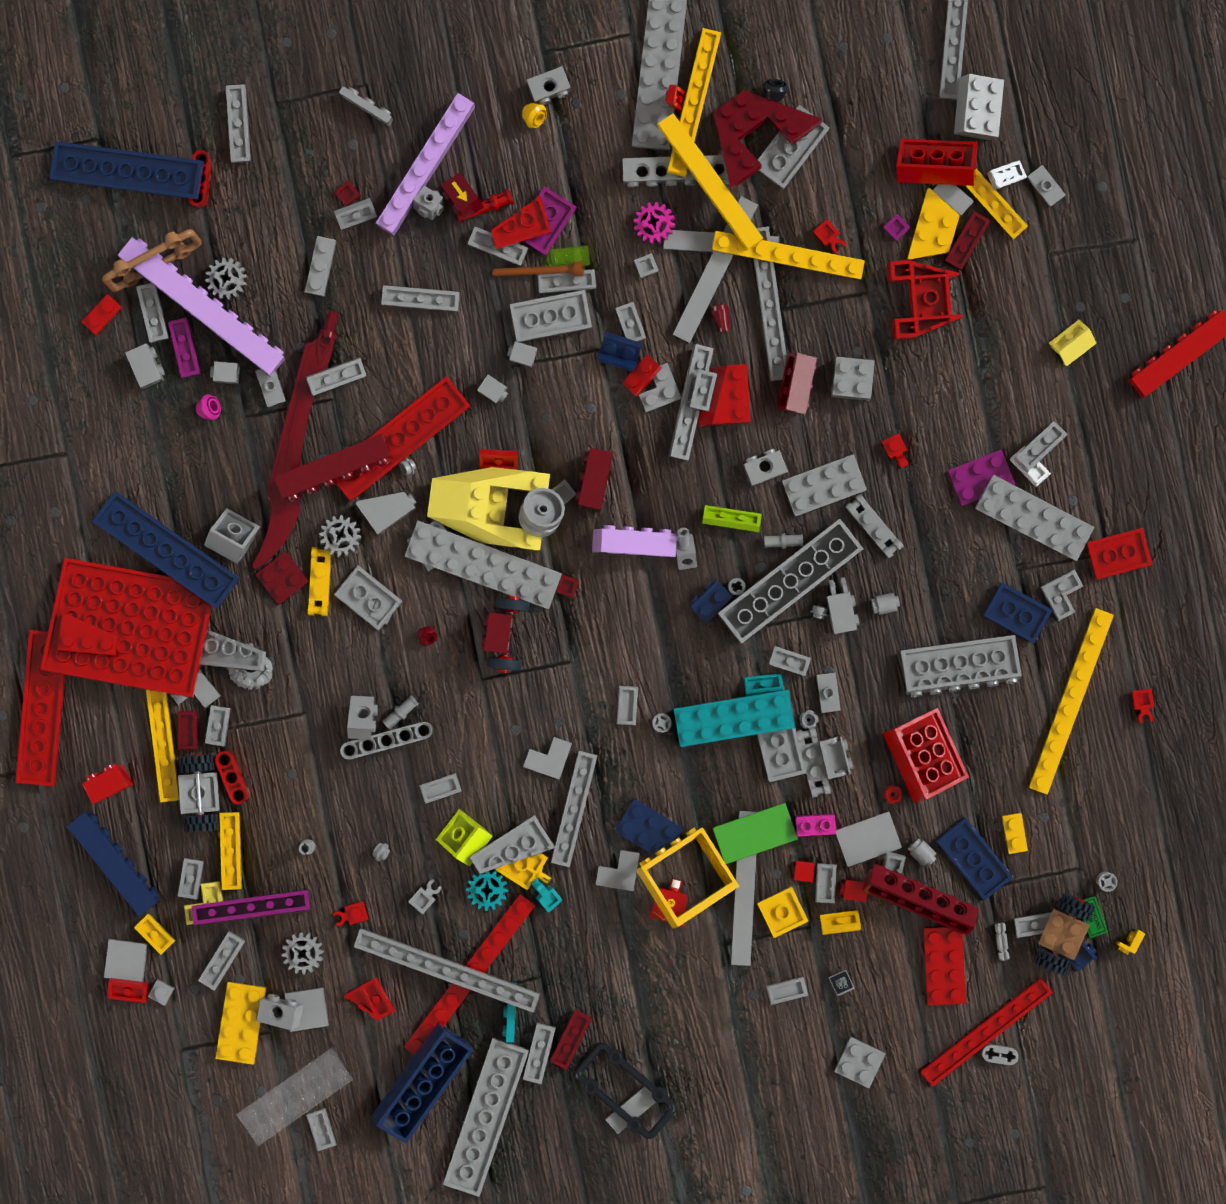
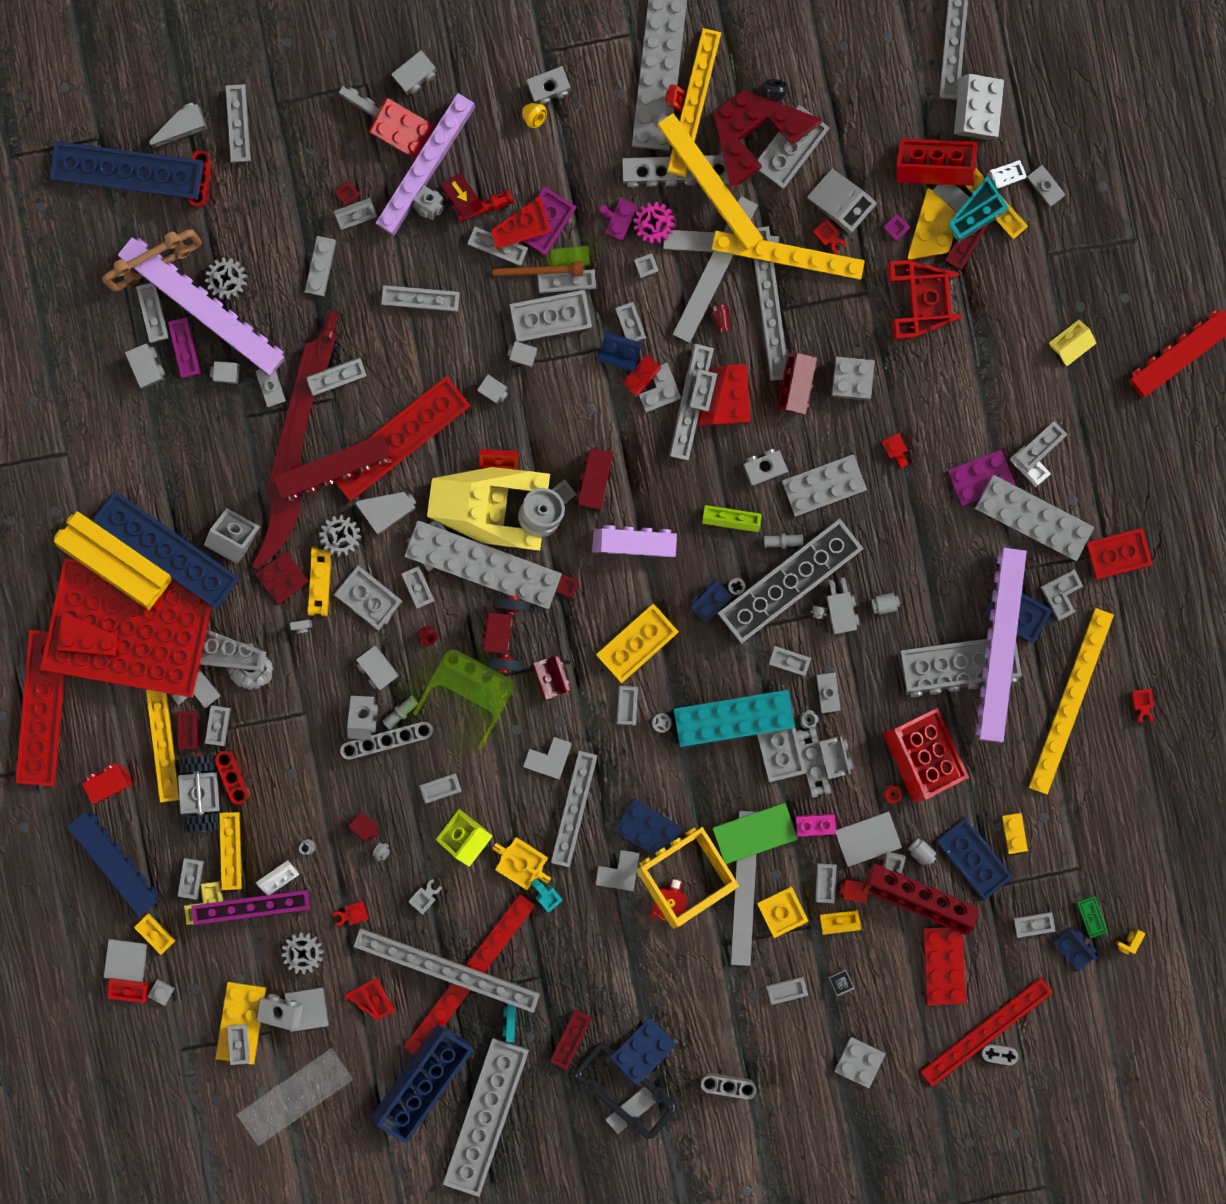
red plate [82,294,122,336] -> none
dark pink cone [196,394,221,420] -> none
light grey plate [198,931,245,991] -> none
light grey plate [306,1108,337,1151] -> none
light grey plate [399,458,416,476] -> none
teal gear [466,870,508,911] -> none
light grey wing [470,815,555,874] -> none
light grey plate [523,1023,556,1084] -> none
light grey bracket [676,528,697,570] -> none
teal slope [743,673,784,696] -> none
red tile [794,861,815,882] -> none
light grey plate [845,494,904,559] -> none
light grey axle [994,922,1009,961] -> none
plate [1033,893,1095,976] -> none
light grey wheel [1096,872,1117,892] -> none
none -> yellow brick [54,511,172,610]
none -> light grey slope [149,103,207,148]
none -> light grey plate [227,1024,251,1065]
none -> white plate [256,860,299,895]
none -> light grey plate [290,620,312,634]
none -> dark red brick [348,811,379,842]
none -> light grey brick [357,646,399,690]
none -> plate [368,98,435,160]
none -> light grey brick [392,50,437,96]
none -> light grey plate [402,566,435,609]
none -> clear neon green windscreen [413,650,514,750]
none -> dark red bracket [531,655,570,700]
none -> yellow plate [596,604,679,683]
none -> magenta plate [600,198,638,242]
none -> dark blue plate [609,1017,676,1086]
none -> light grey beam [700,1073,756,1099]
none -> light grey slope [807,169,877,235]
none -> teal wedge [948,176,1009,243]
none -> lavender brick [975,548,1027,743]

